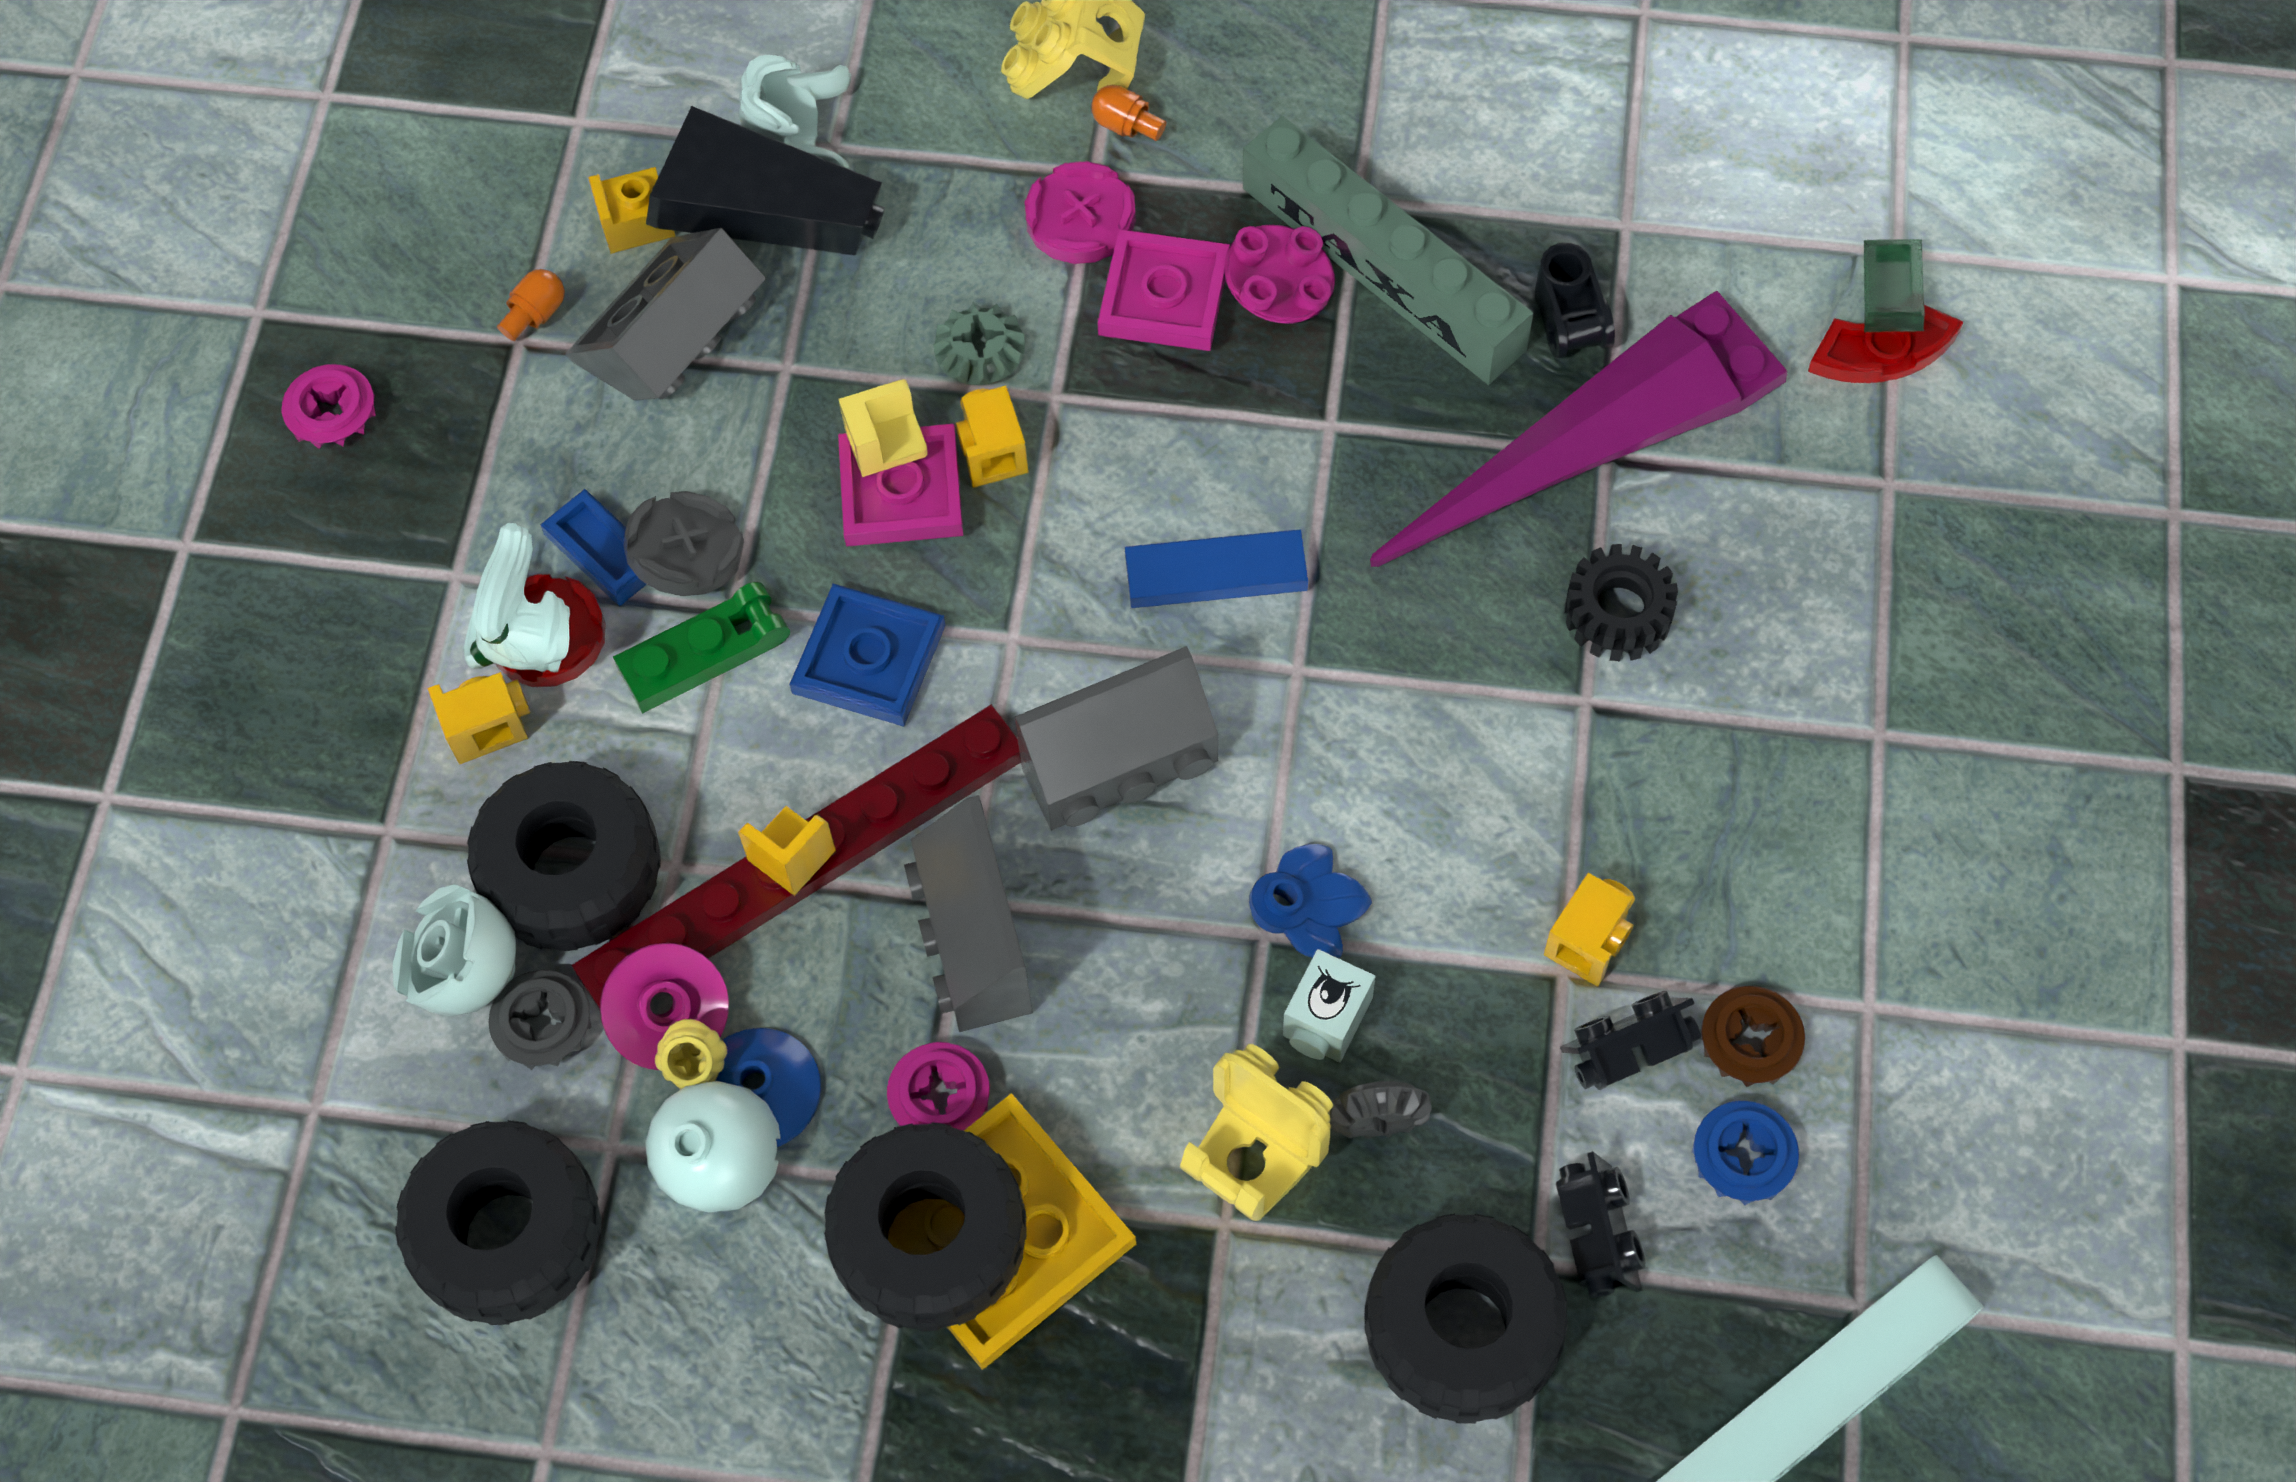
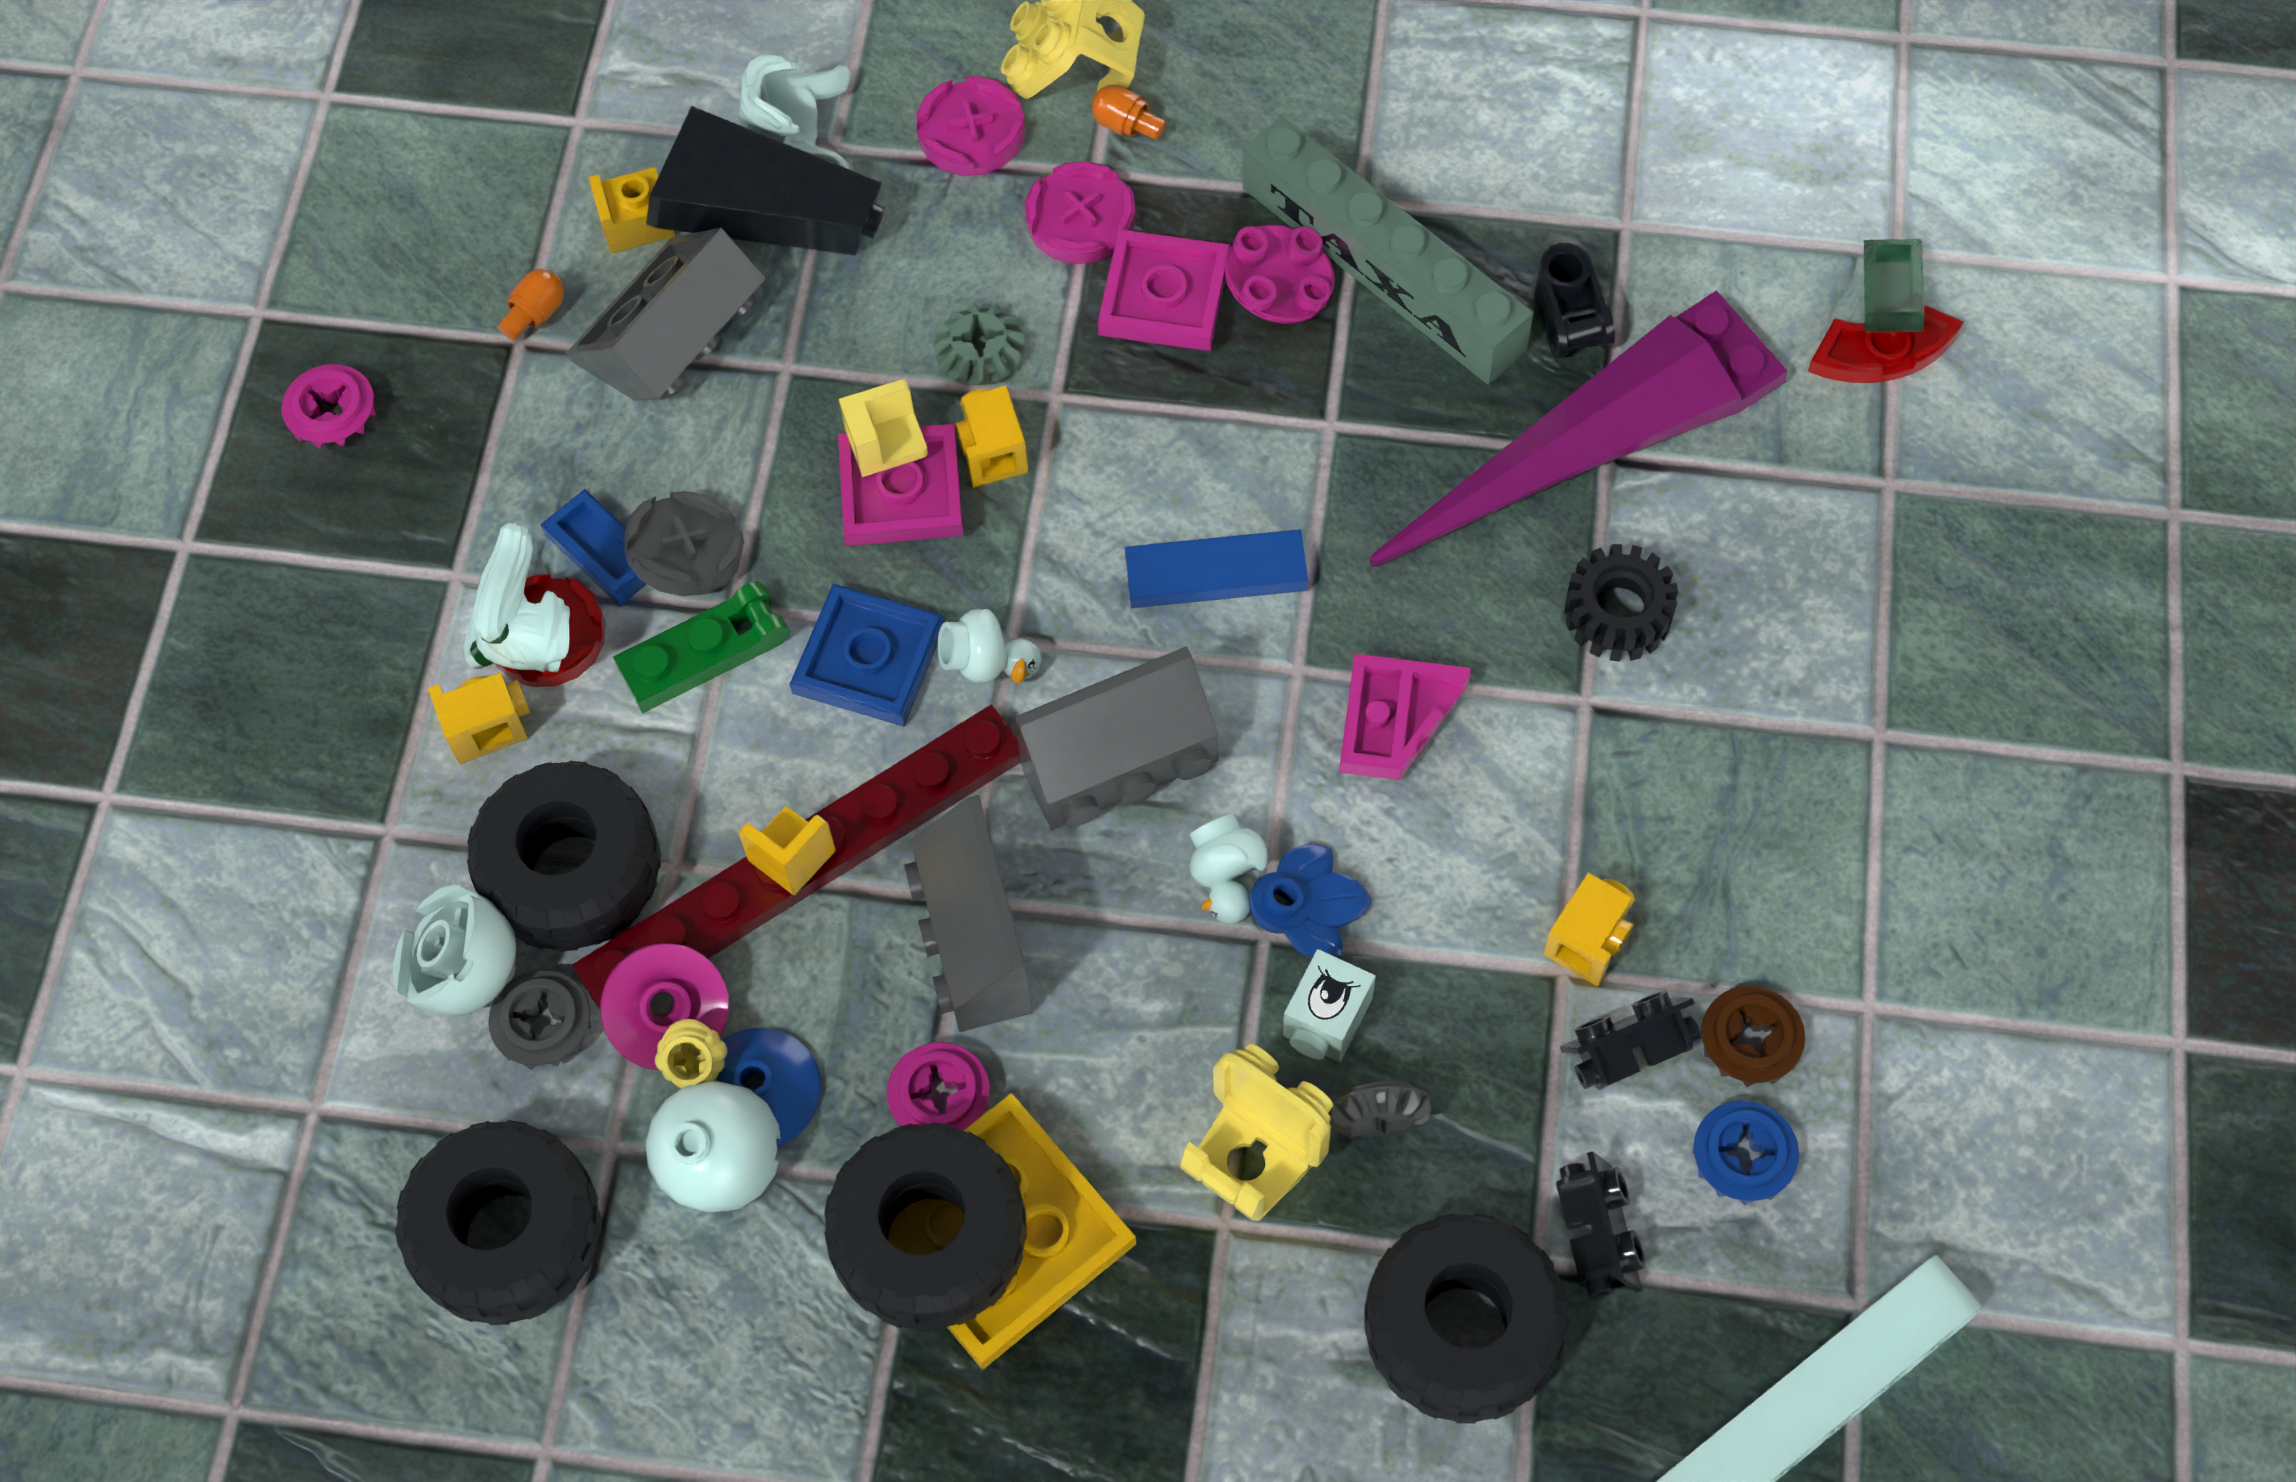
none -> dark pink tile [916,76,1025,176]
none -> light aqua animal [938,608,1041,685]
none -> light aqua animal [1189,814,1268,924]
none -> dark pink wing [1339,654,1471,780]

